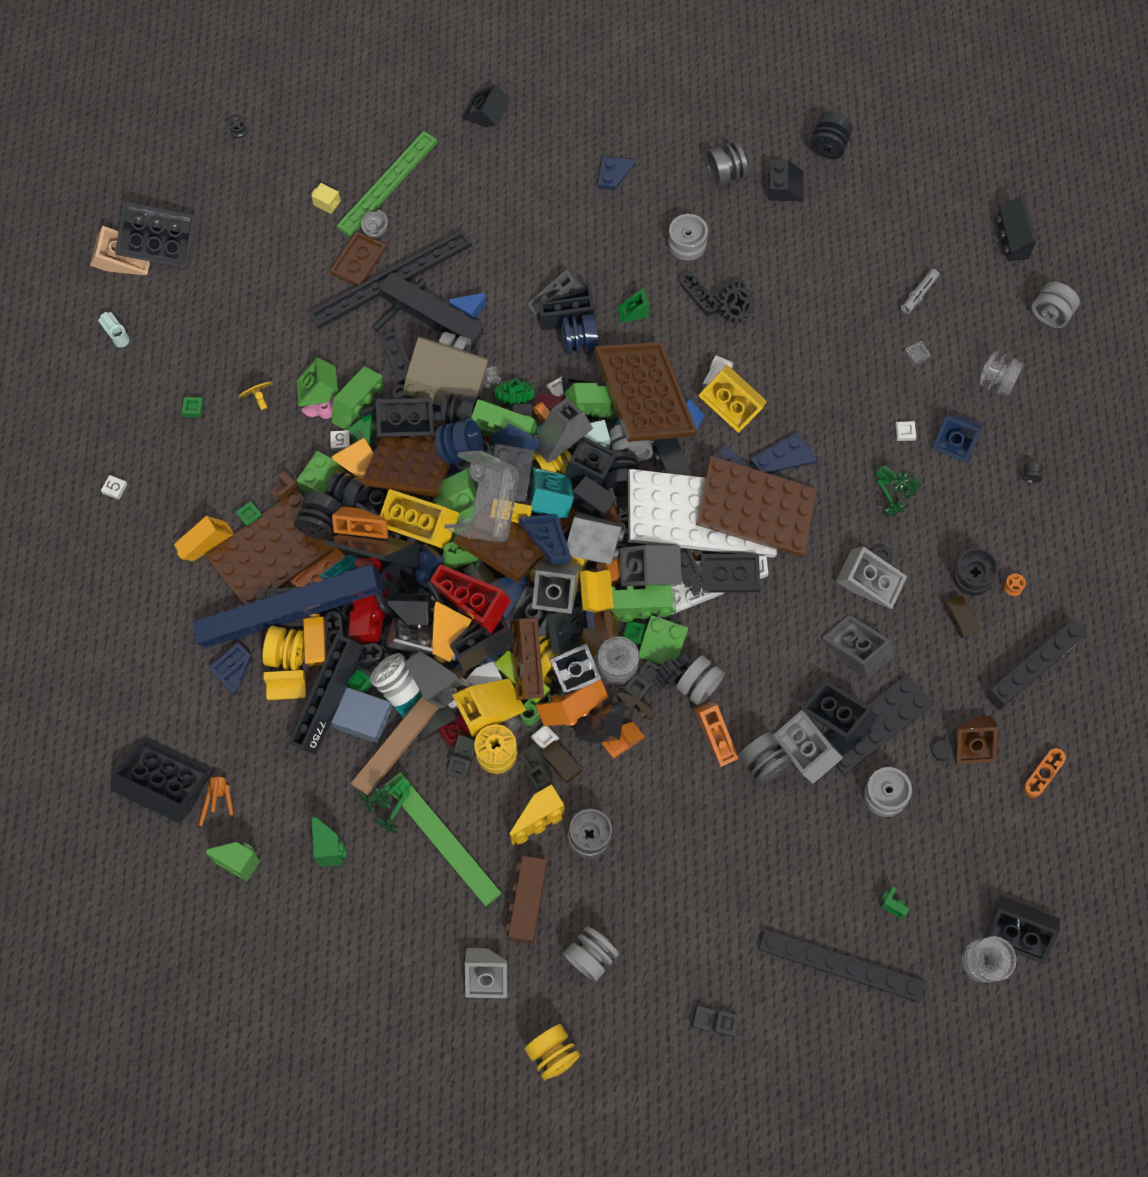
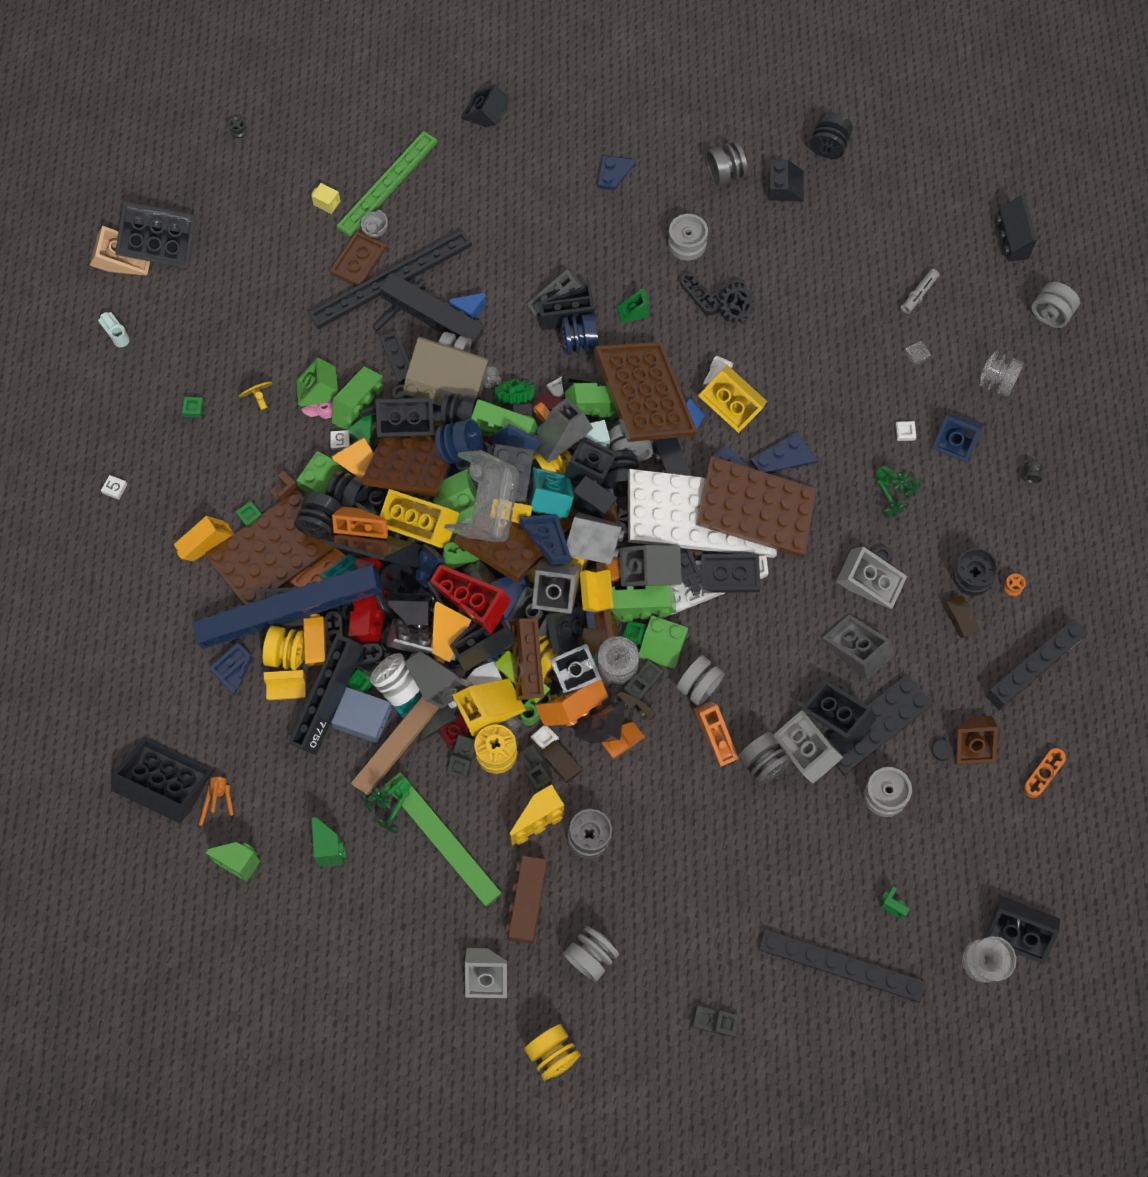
black gear [652,655,691,689] -> none

